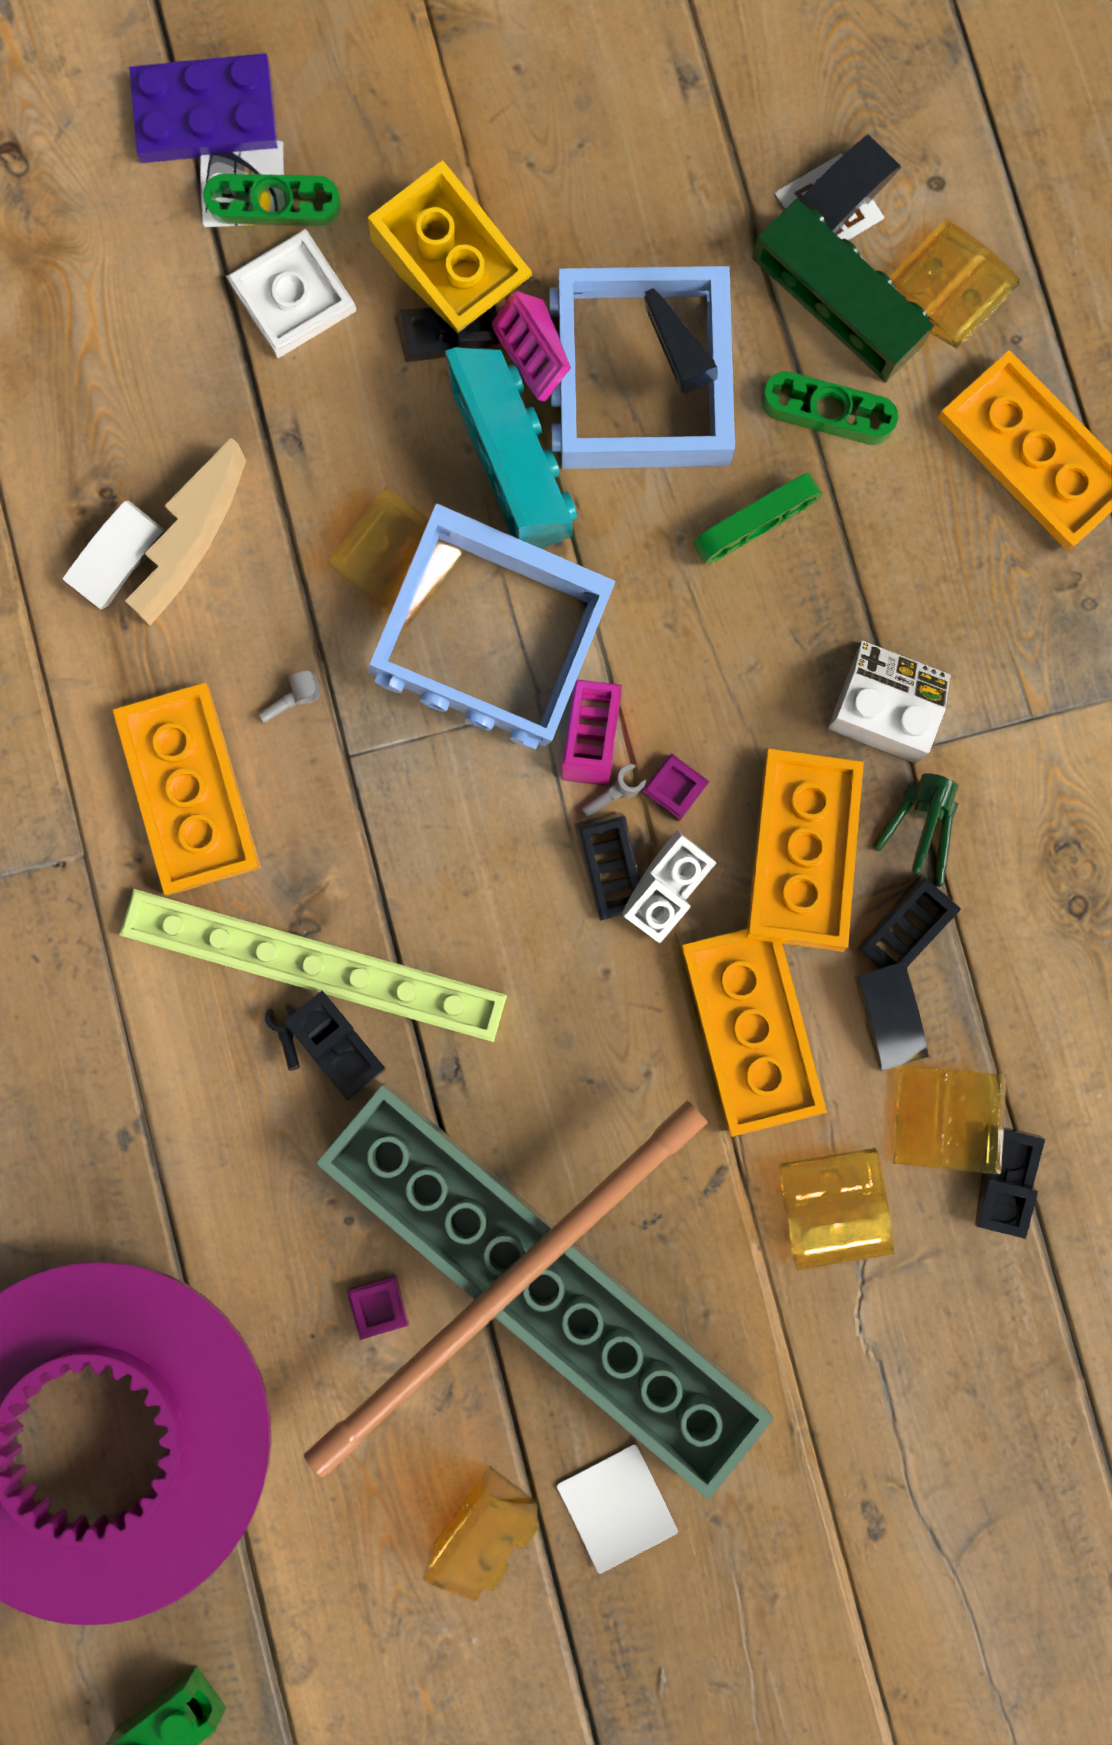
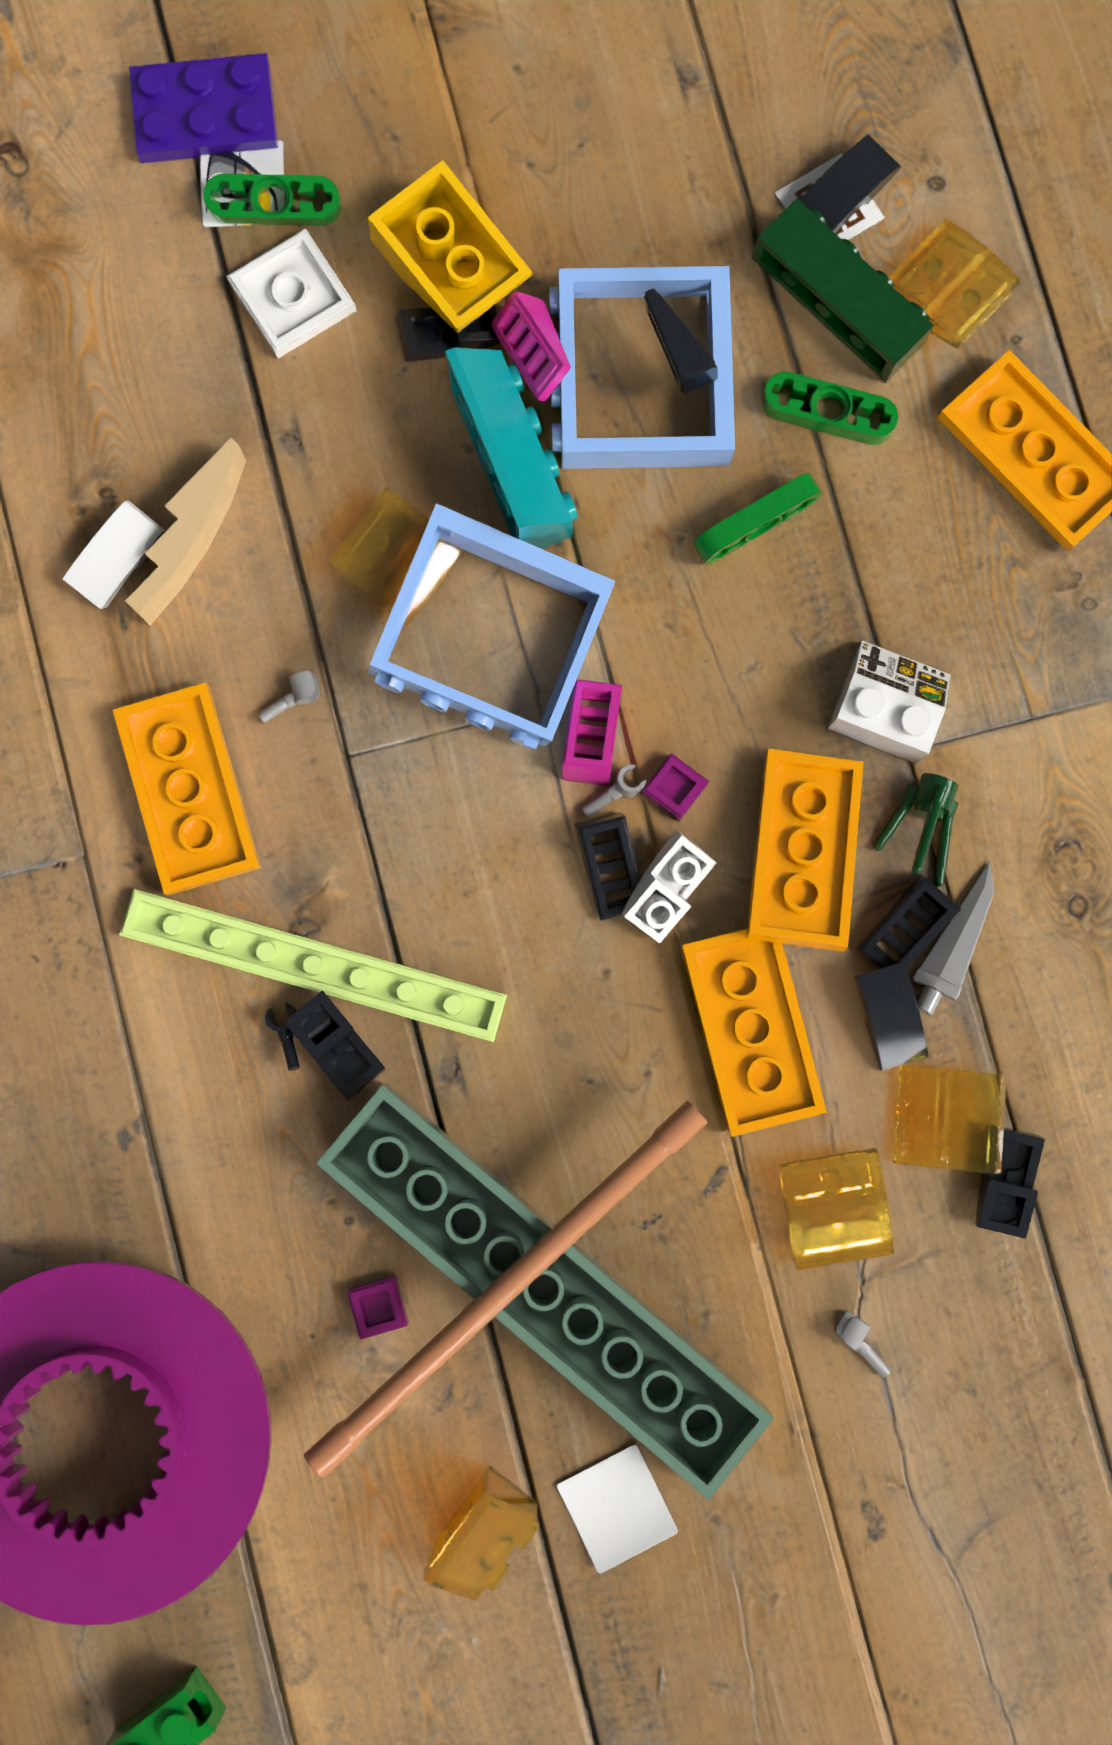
none -> light grey hand [835,1311,891,1378]
none -> light grey bar [911,861,994,1016]

